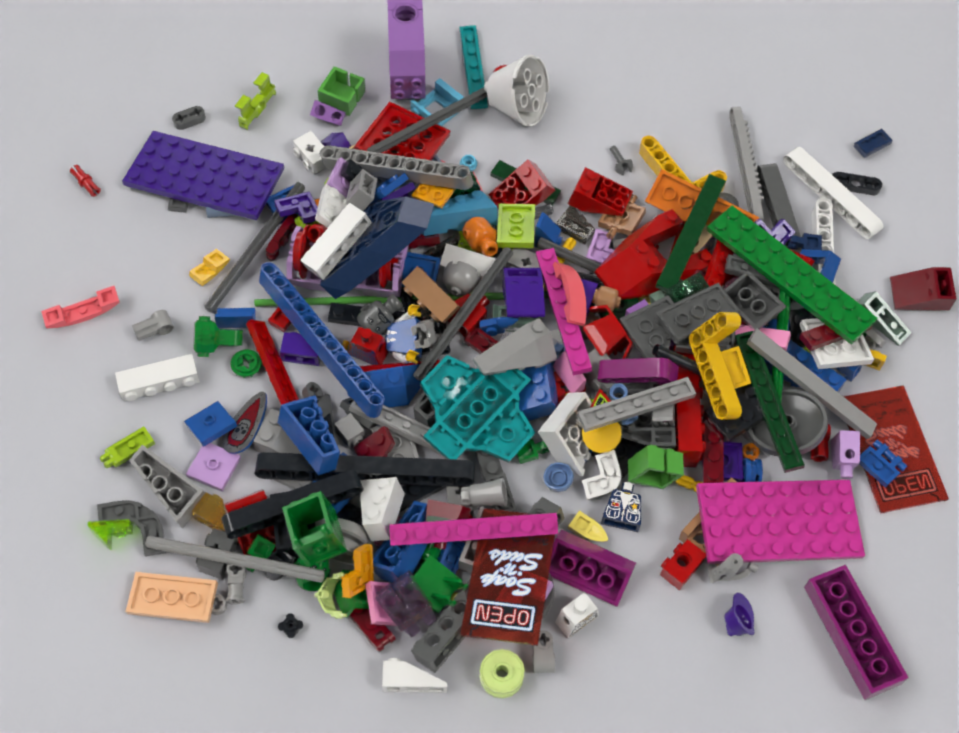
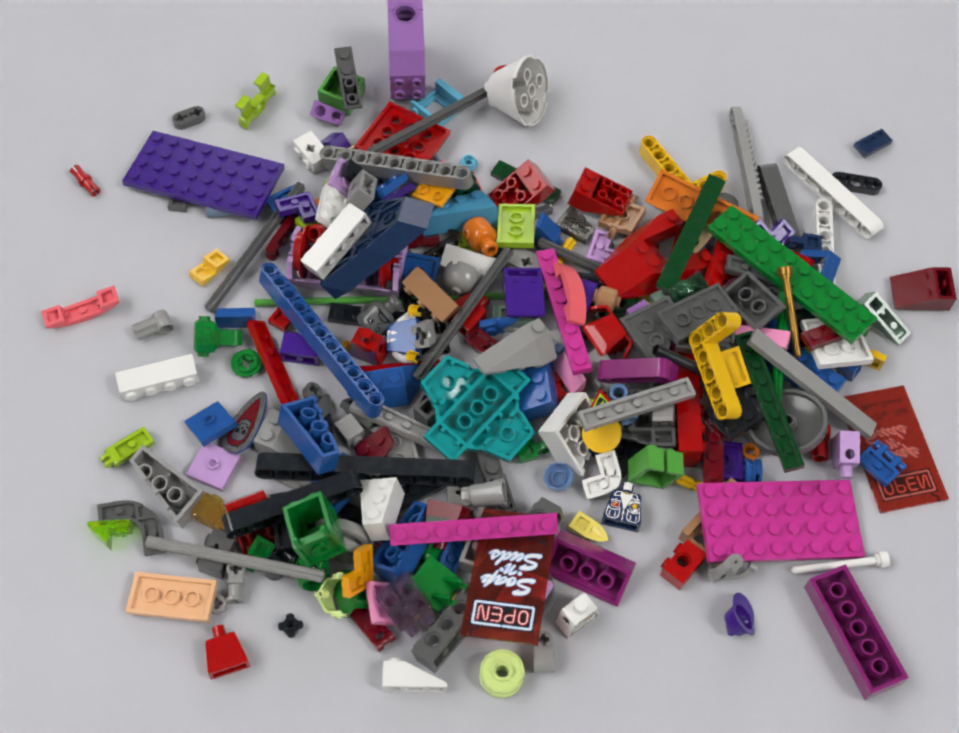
teal tile [459,25,488,110] -> none
dark grey bar [610,145,633,176] -> none
light grey tile [865,328,887,350] -> none
none -> red torso [205,625,251,680]
none -> dark grey slope [334,46,363,110]
none -> pearl gold piece [777,266,802,358]
none -> white piece [791,551,890,574]

